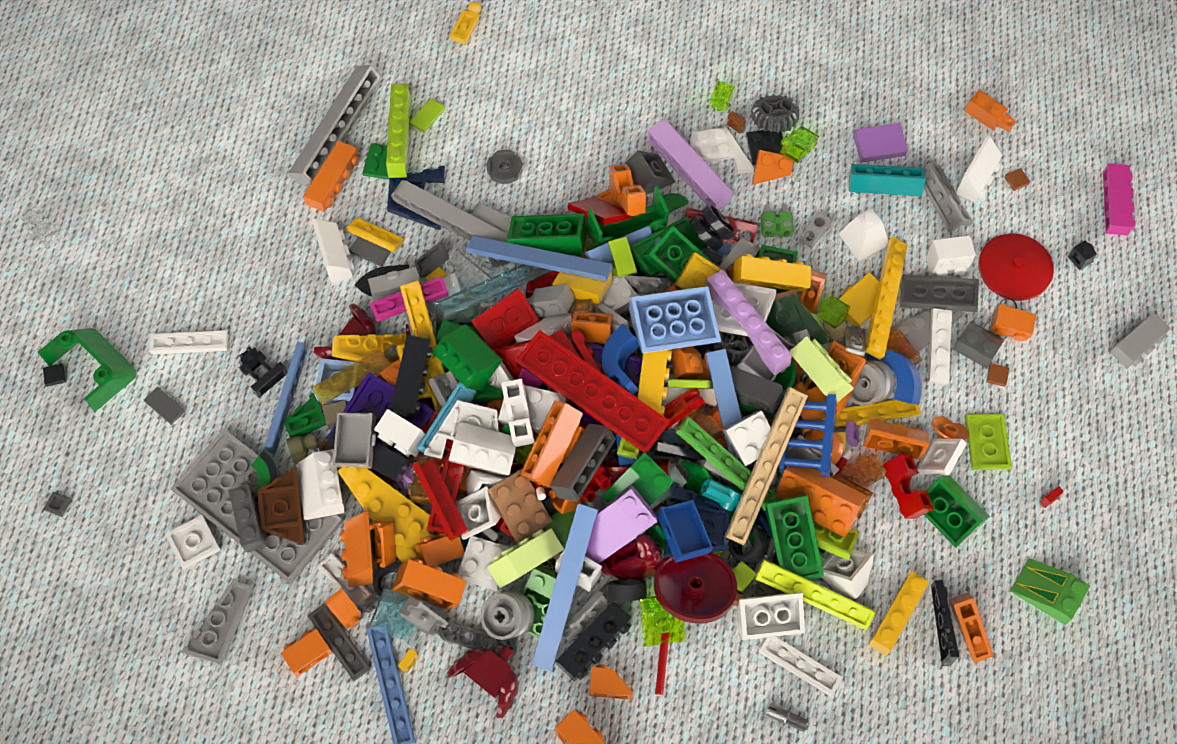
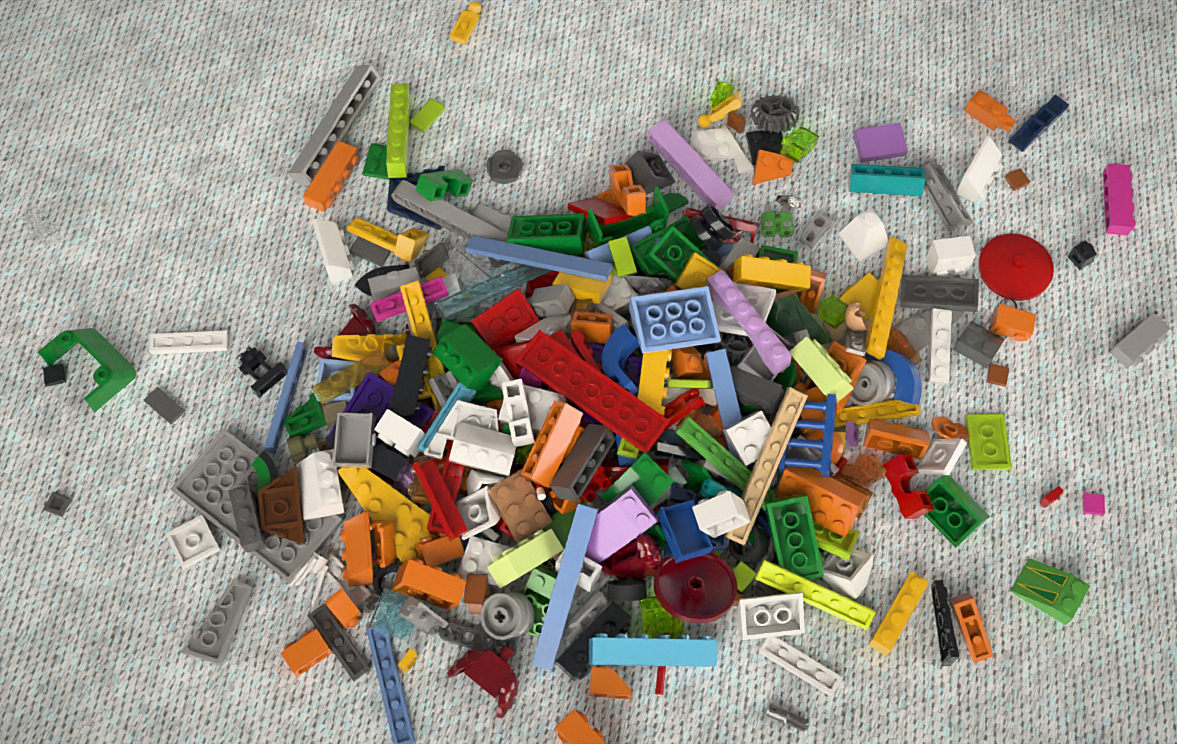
none -> white plant [288,552,329,606]
none -> yellow slope [393,227,430,262]
none -> green arch [415,169,473,202]
none -> dark orange slope [463,573,490,614]
none -> medium azure brick [589,634,717,667]
none -> white brick [692,491,751,538]
none -> yellow plate [697,91,743,128]
none -> clear smoke tile [776,195,802,209]
none -> light nougat hair [845,302,869,331]
none -> dark blue slope [1009,94,1069,152]
none -> dark pink tile [1082,493,1105,516]

